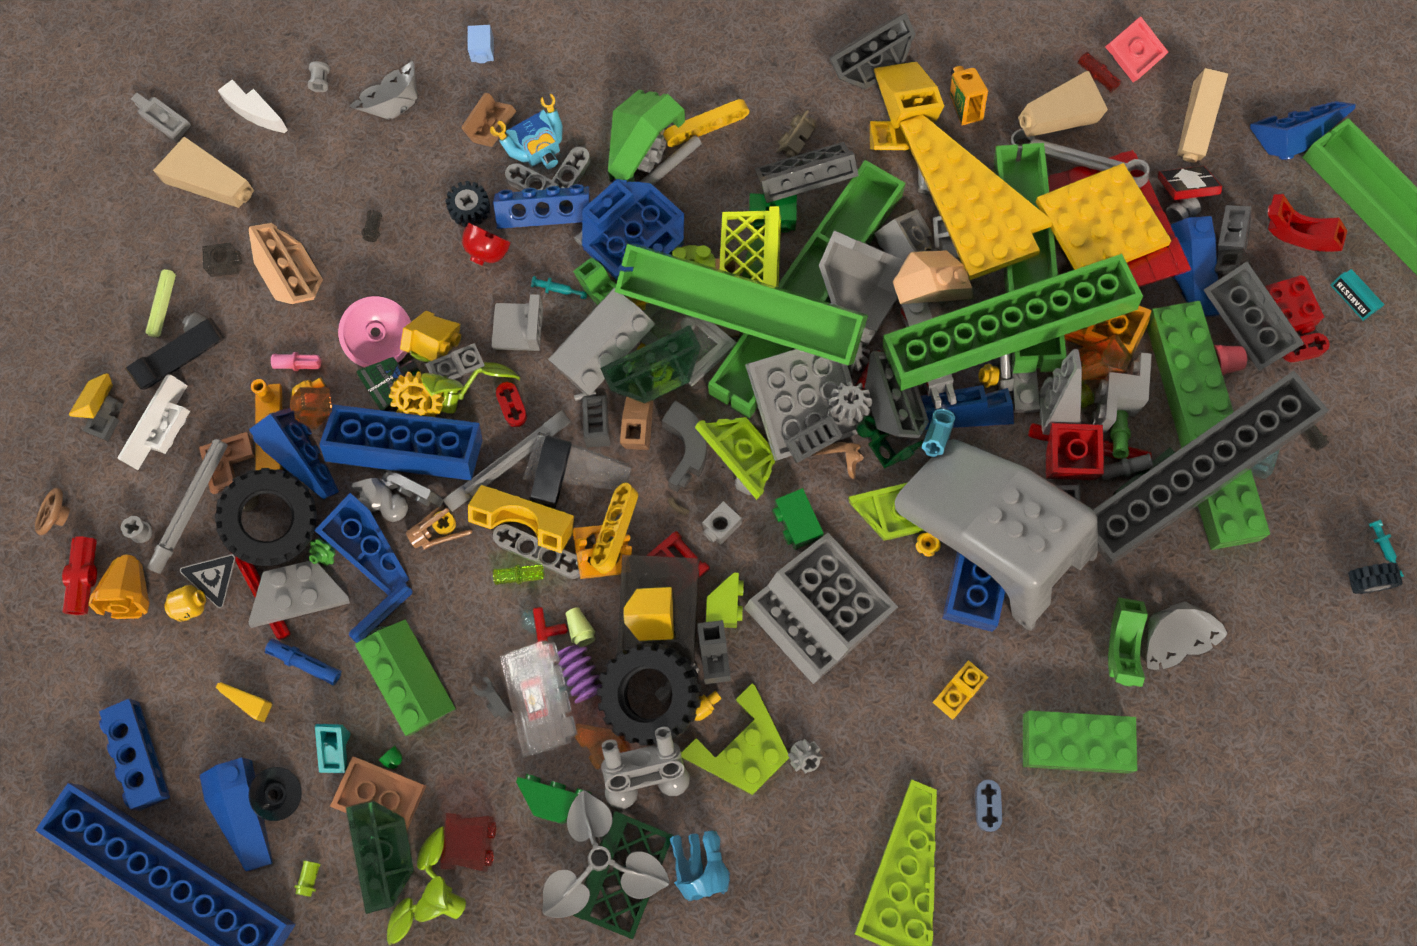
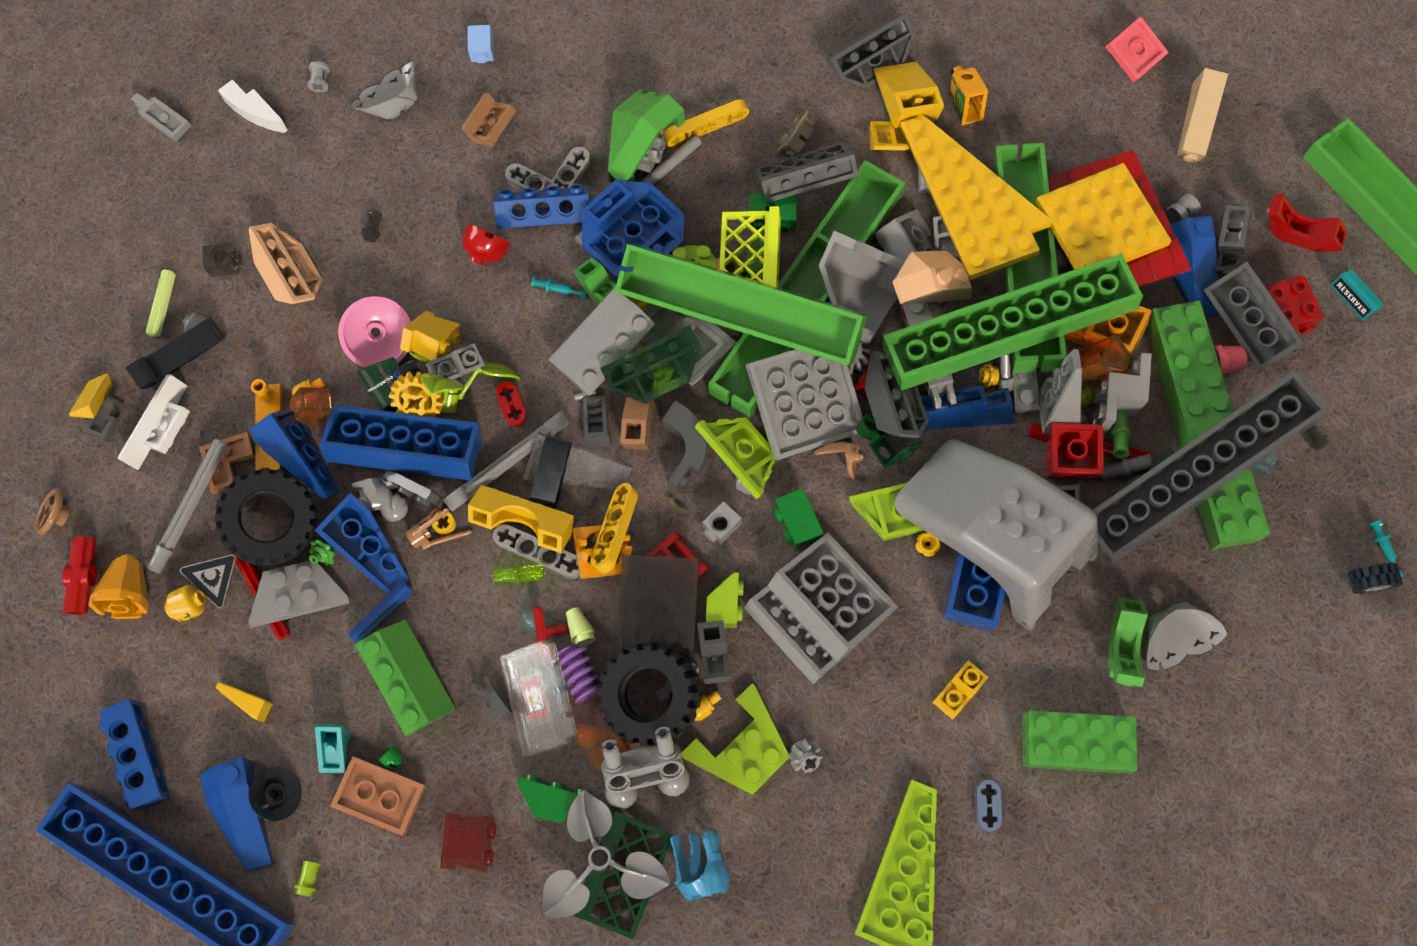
light grey bush [121,516,153,543] -> none
tan slope [153,137,254,208] -> none
blue pin [265,638,342,686] -> none
bright pink axle [271,352,322,371] -> none
clear green wedge [346,800,414,914] -> none
lime plant [387,826,466,945] -> none
black wheel [445,181,490,227] -> none
torso [490,94,563,169] -> none
light grey bracket [491,294,543,351] -> none
yellow slope [624,587,674,641] -> none
dark grey slope [784,415,843,463] -> none
light grey gear [829,380,872,424] -> none
medium azure piece [922,409,955,457] -> none
light grey piece [1011,129,1150,187] -> none
tan slope [1018,71,1108,137] -> none
clear red pin [1077,52,1122,93] -> none
tile [1158,166,1222,200] -> none
blue wedge [1250,101,1355,160] -> none
red beam [1282,333,1330,362] -> none

